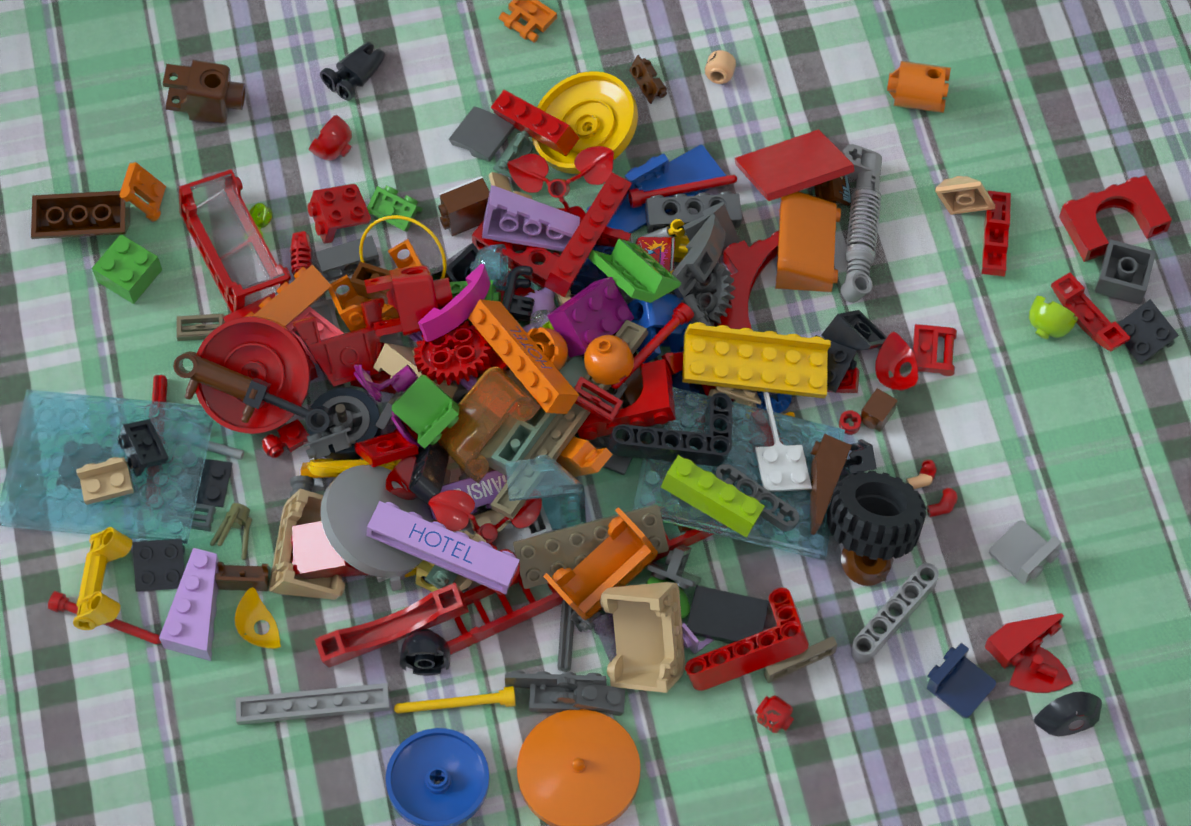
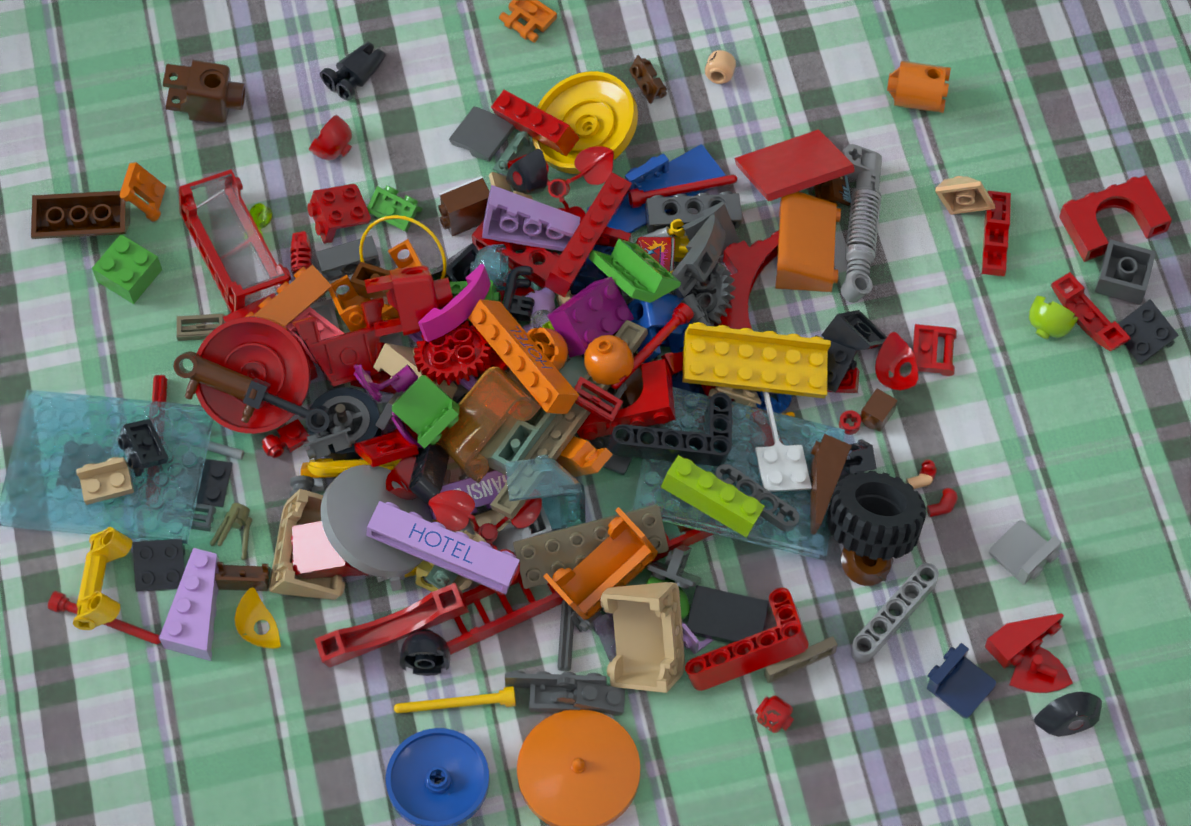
light grey plate [235,683,390,725] -> none
none -> black piece [506,149,548,194]

